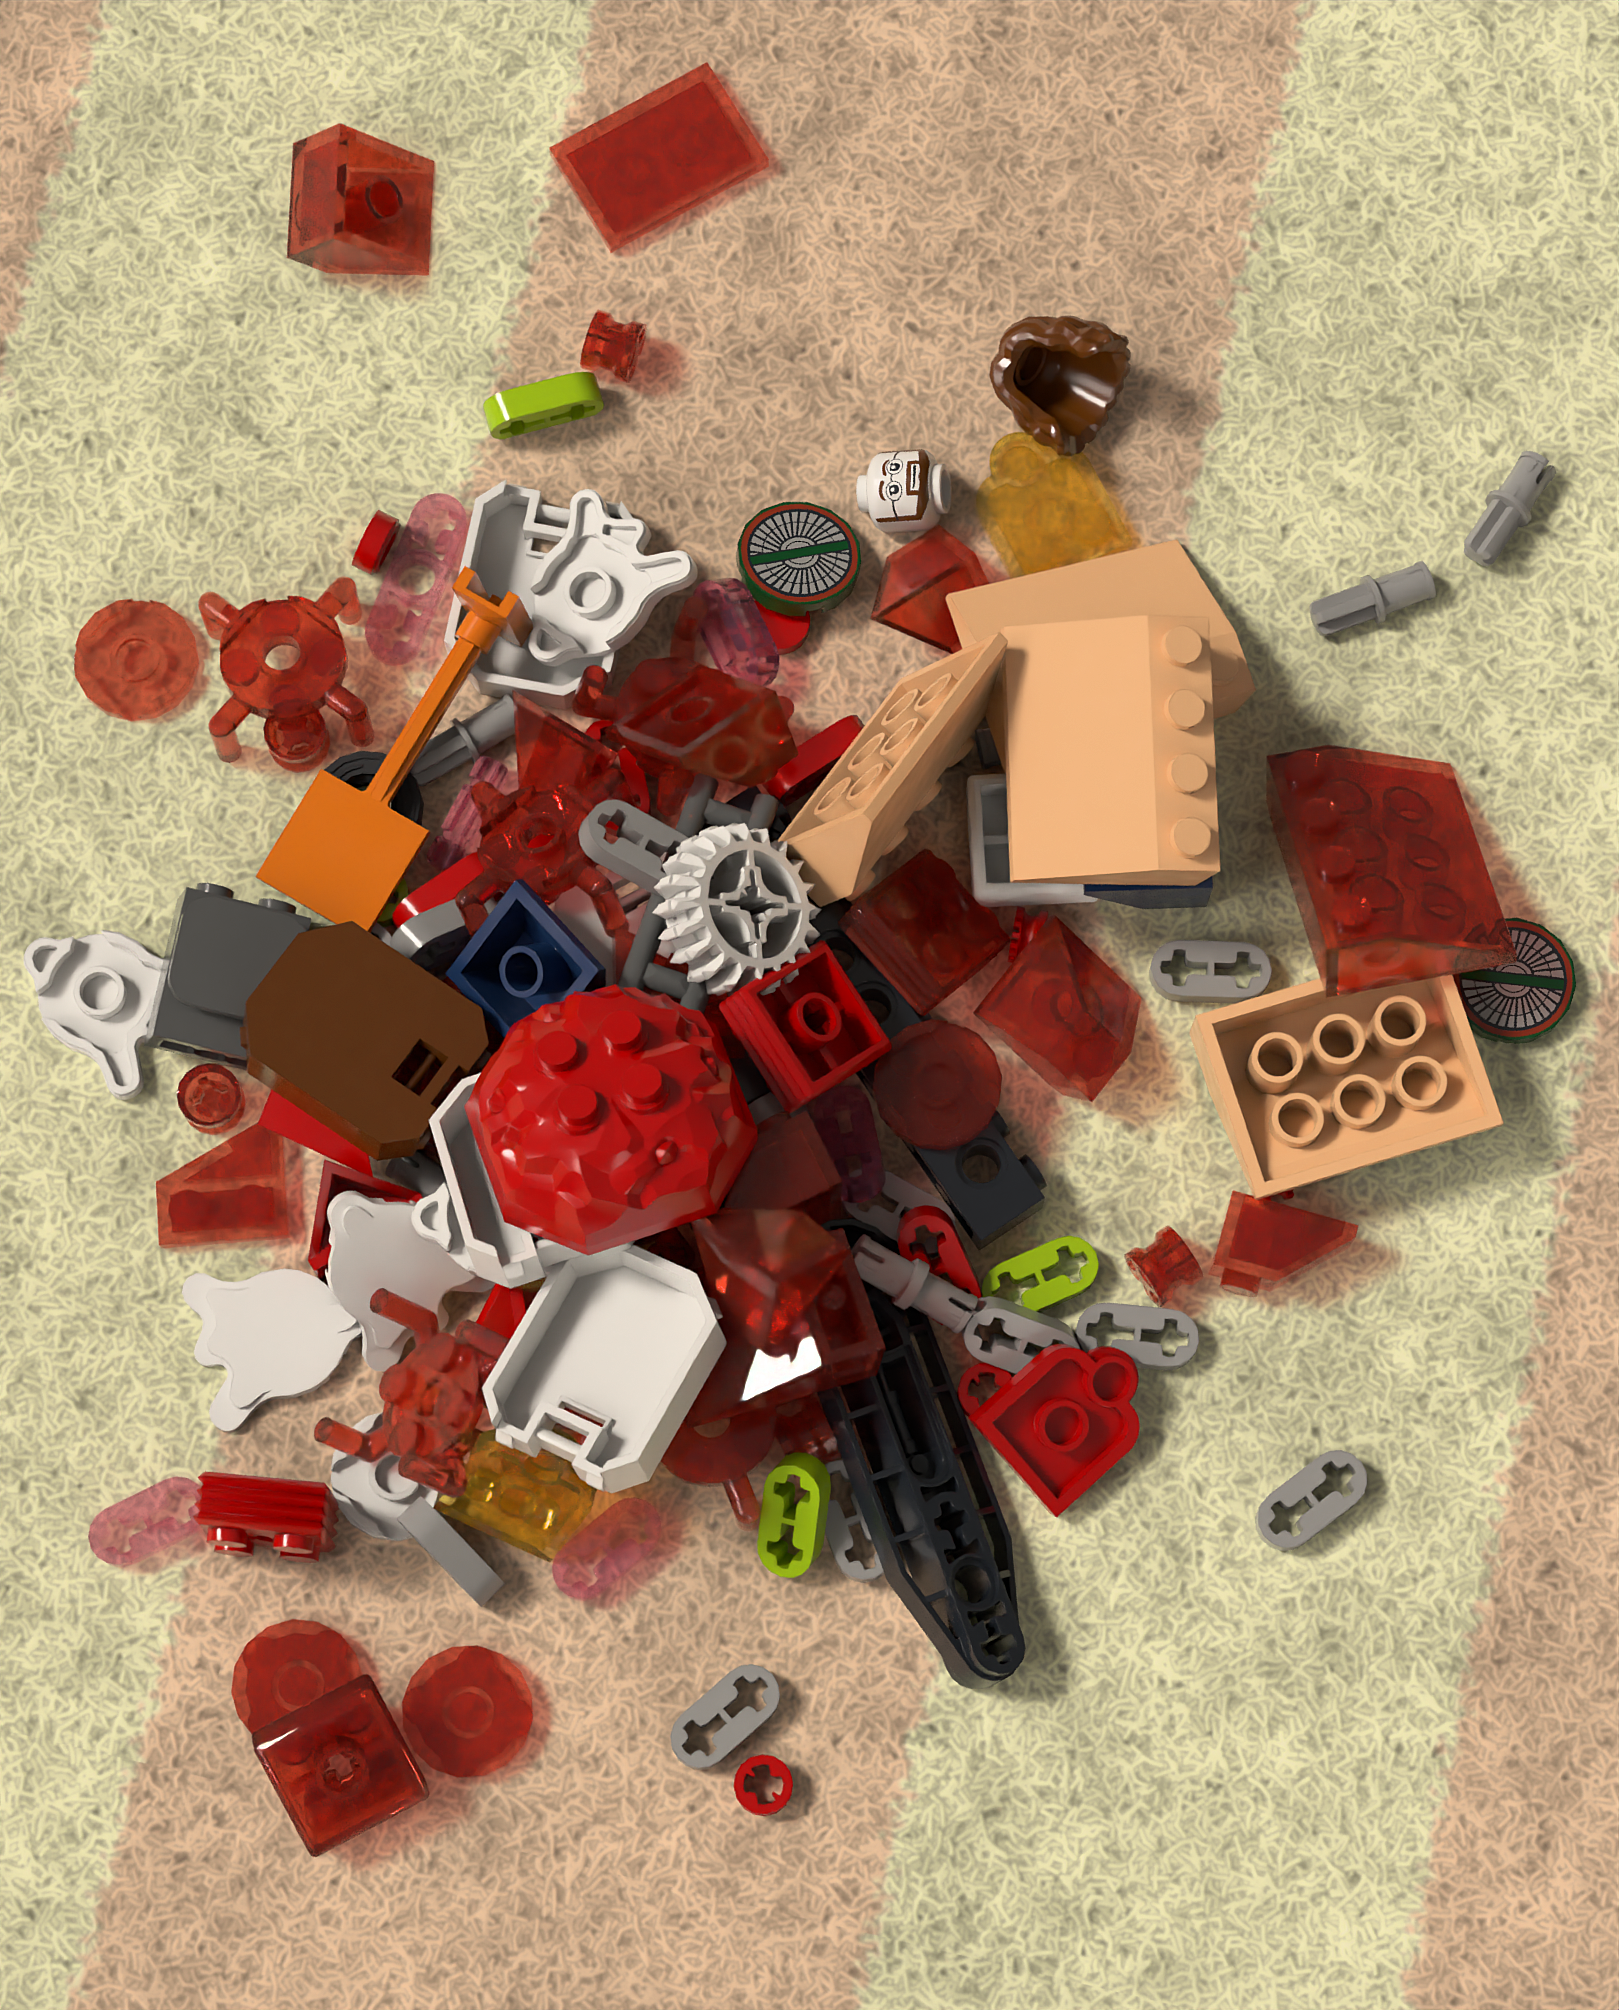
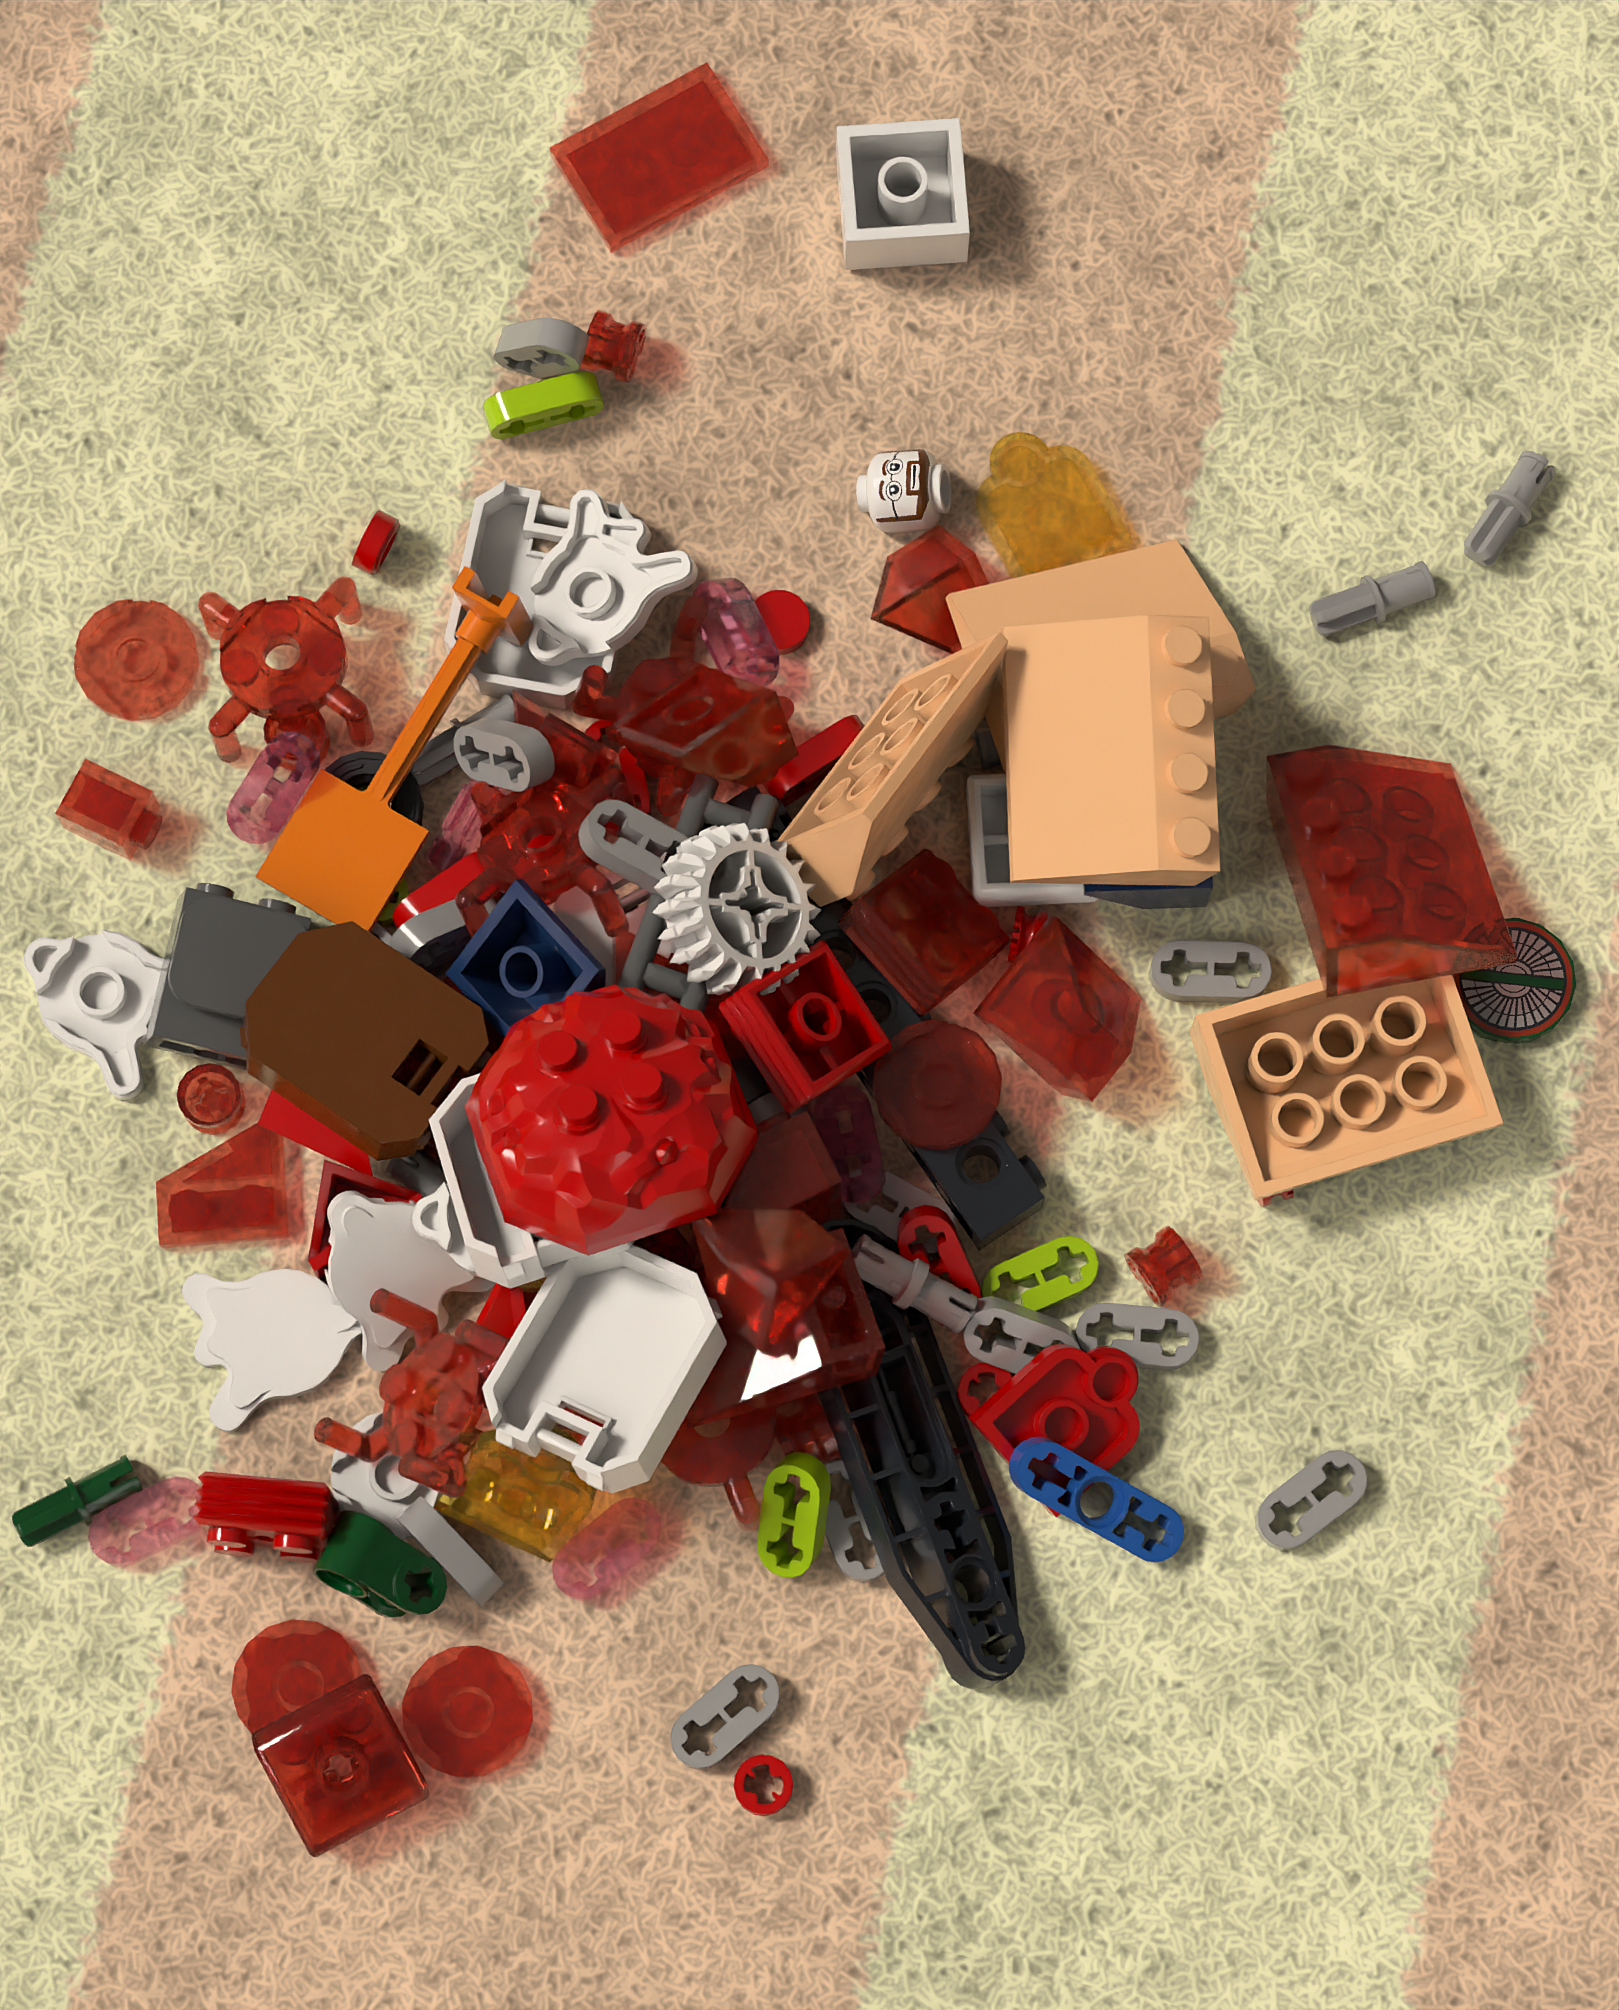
clear red slope [287,123,434,276] -> none
clear pink beam [365,493,468,666] -> none
tile [736,502,861,616] -> none
reddish brown hair [989,315,1131,457] -> none
clear red slope [1208,1190,1359,1297] -> none
none -> dark green axle [12,1454,144,1547]
none -> clear red brick [55,758,163,861]
none -> clear pink beam [226,732,320,844]
none -> dark green piece [313,1510,447,1618]
none -> light grey beam [454,717,555,792]
none -> light grey beam [494,317,589,378]
none -> white brick [836,118,970,270]
none -> blue beam [1009,1437,1184,1562]

